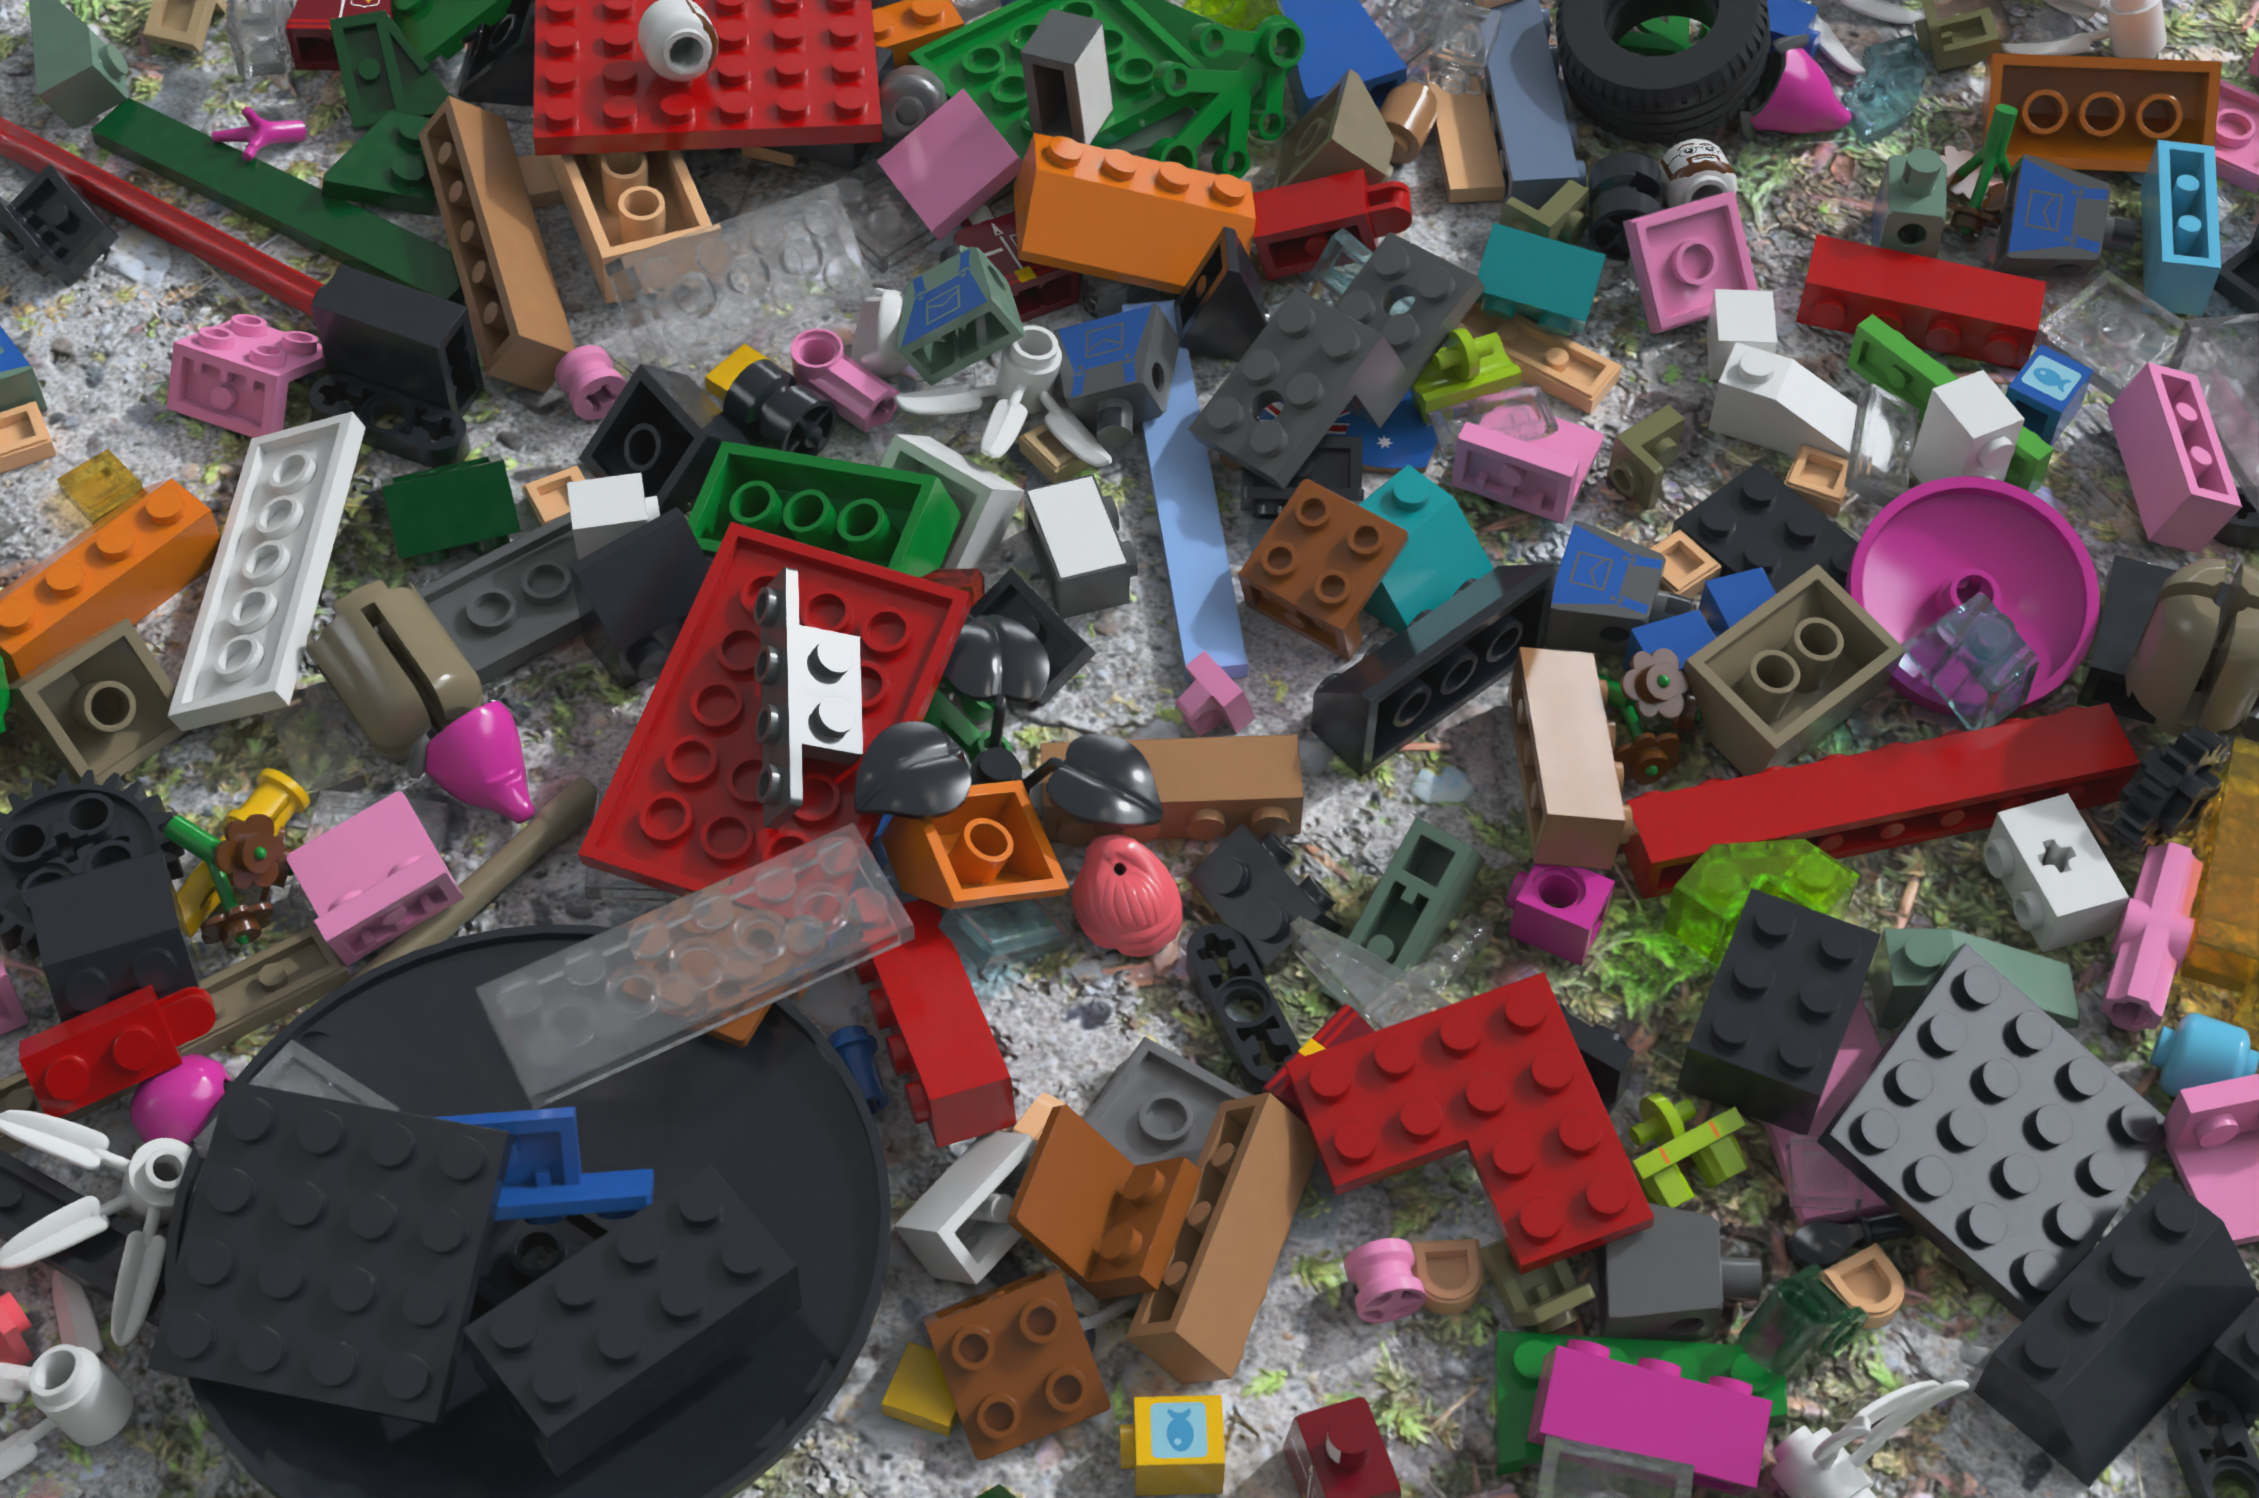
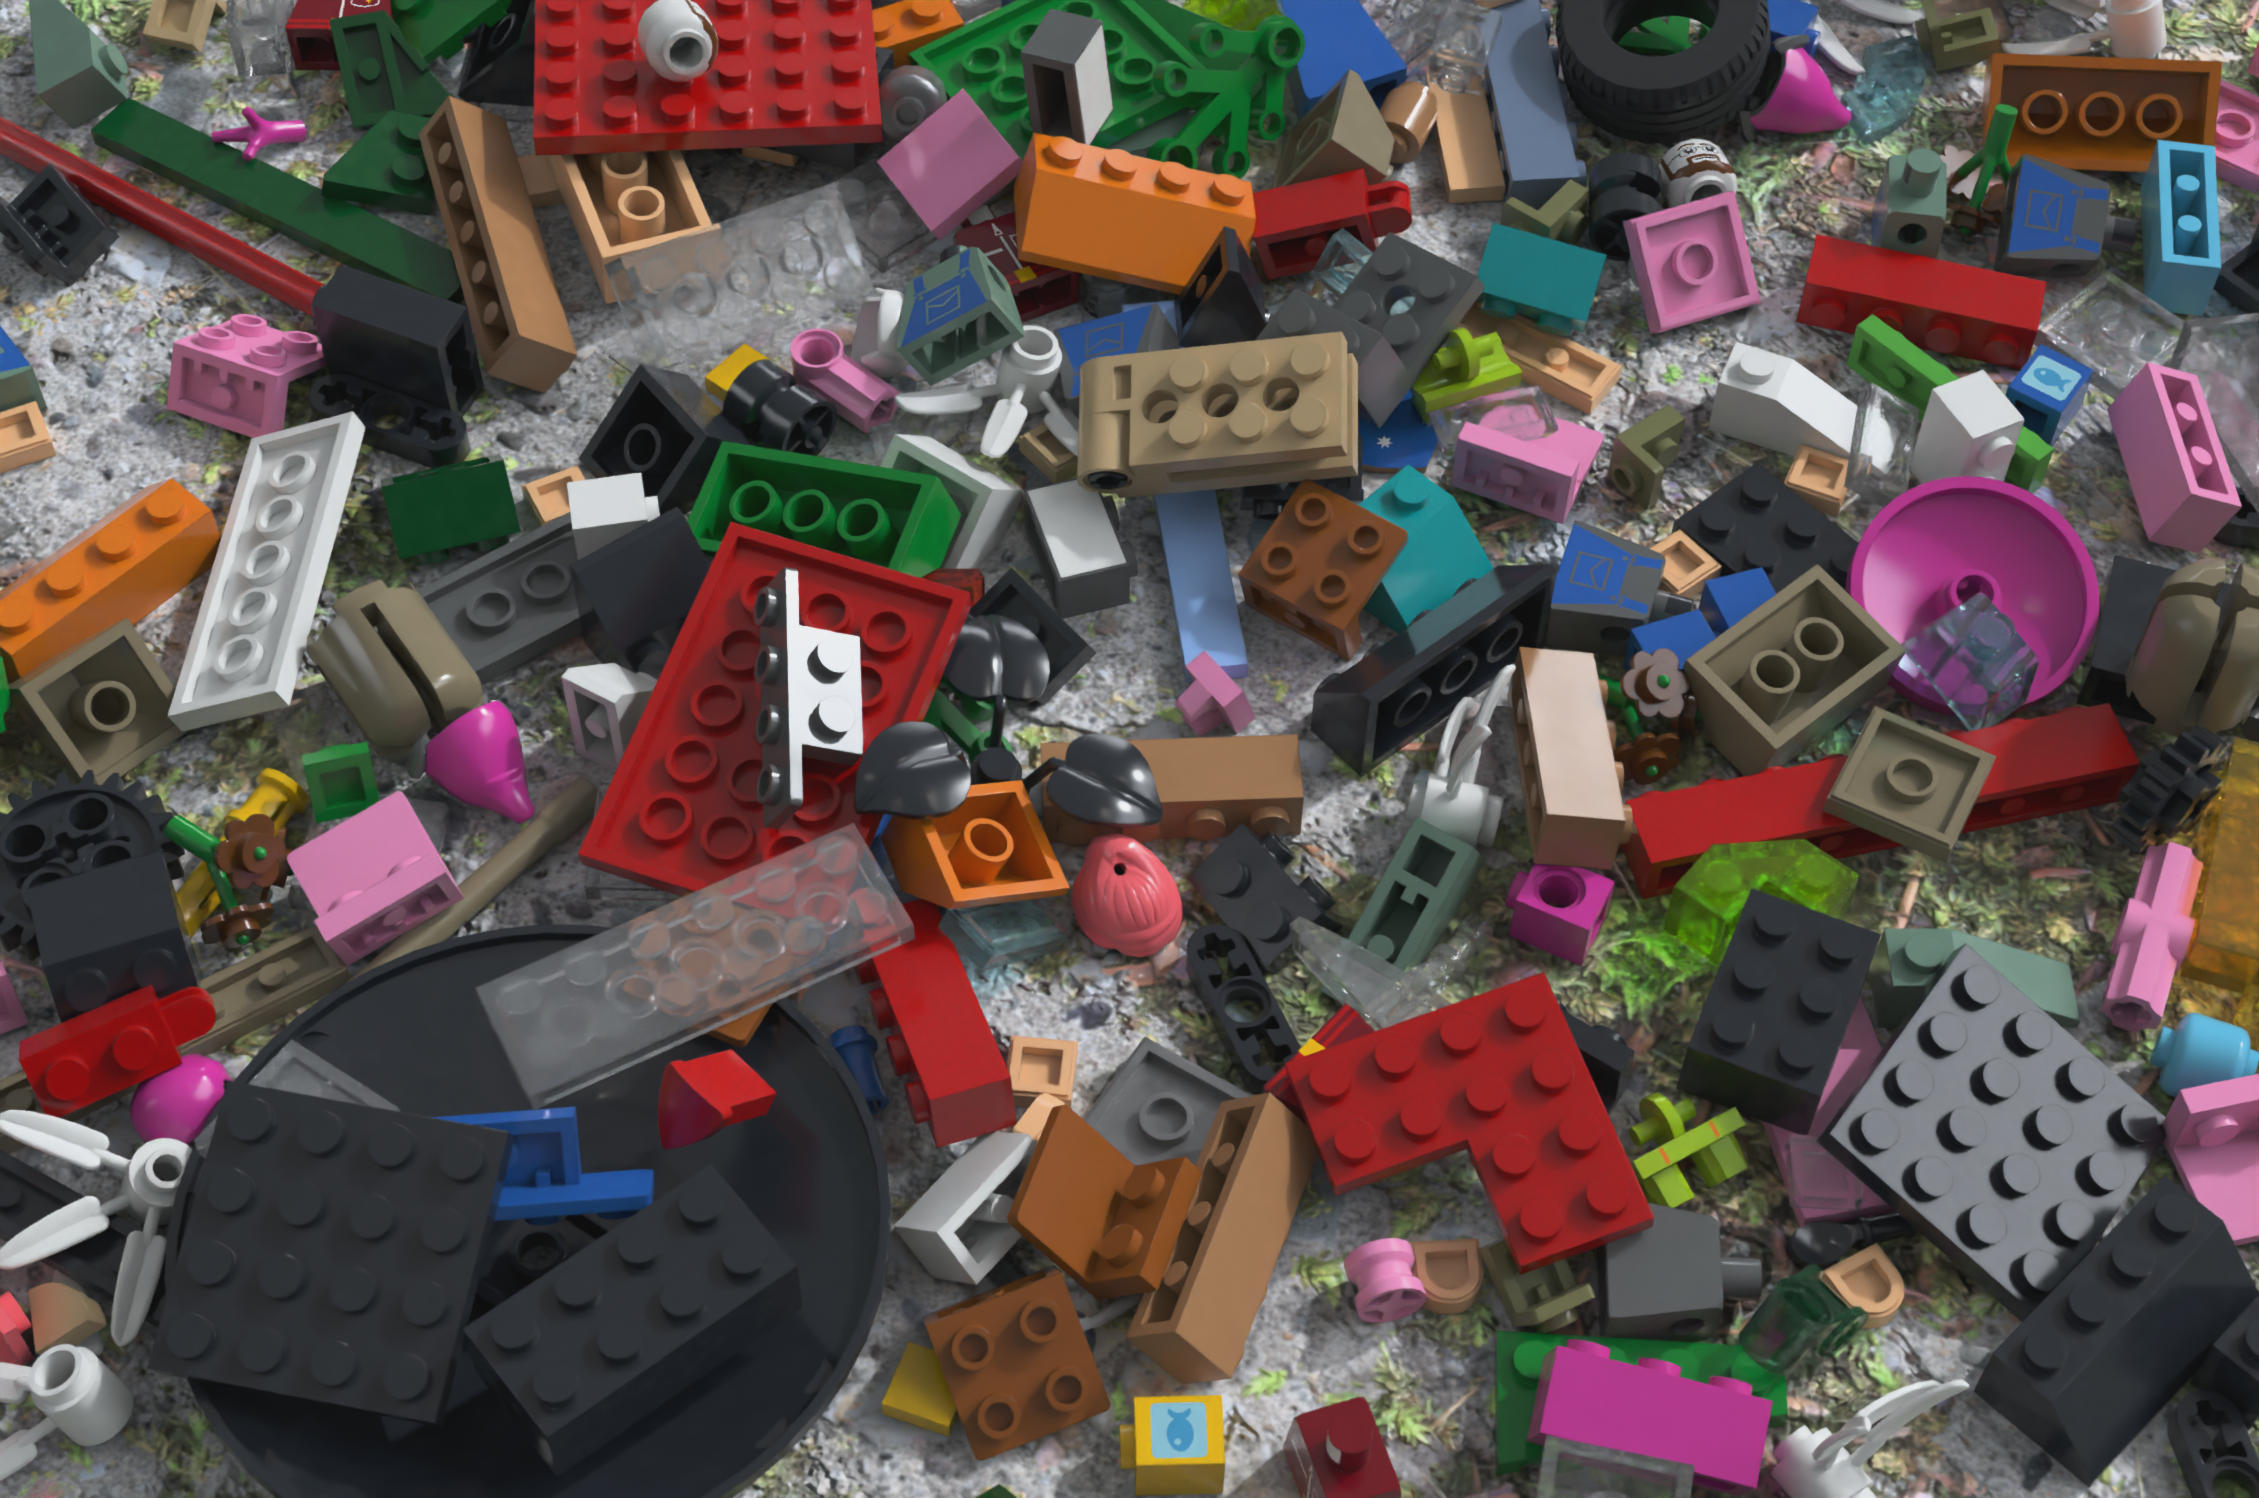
clear yellow tile [57,449,143,525] -> none
bright pink wheel [554,345,626,420] -> none
white brick [1706,289,1777,380] -> none
white brick [1984,793,2129,953] -> none
none -> tan tile [28,1282,106,1355]
none -> green tile [301,741,380,824]
none -> white slope [561,663,657,772]
none -> red tile [658,1049,777,1149]
none -> light nougat tile [1007,1036,1078,1108]
none -> tan hinge [1077,331,1358,498]
none -> white plant [1405,664,1516,848]
none -> dark tan tile [1823,706,1996,863]

